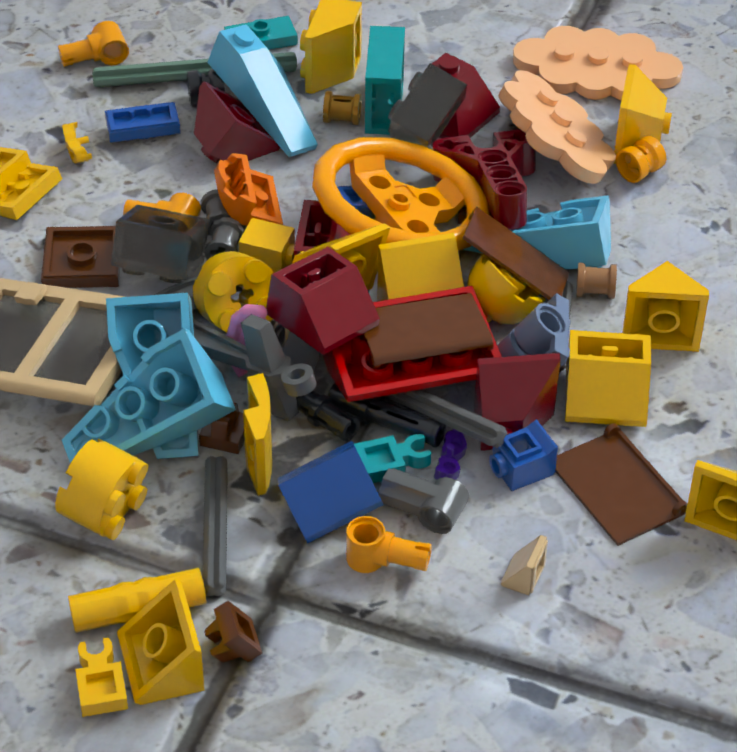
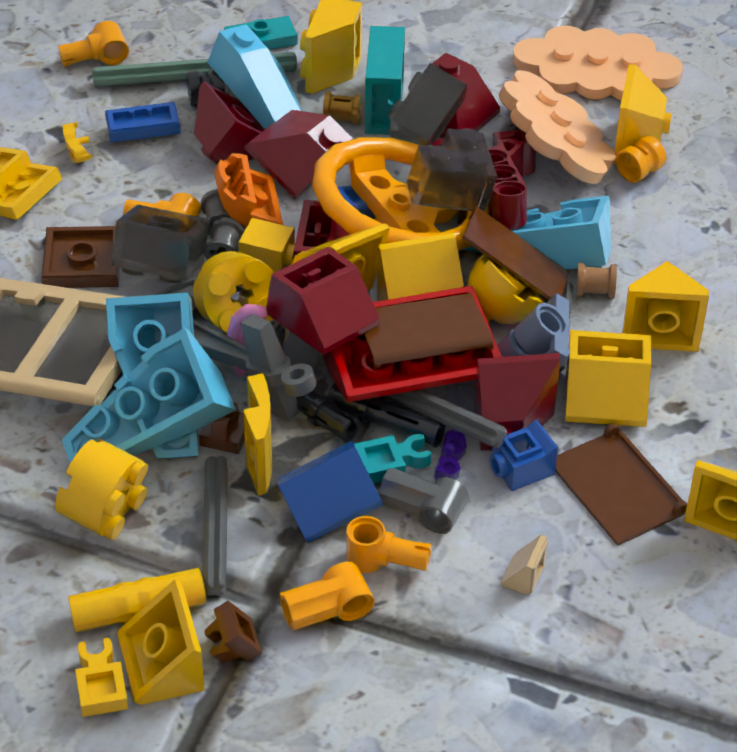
none -> dark red slope [244,109,353,199]
none -> light orange piece [279,562,375,630]
none -> clear smoke brick [407,128,497,212]

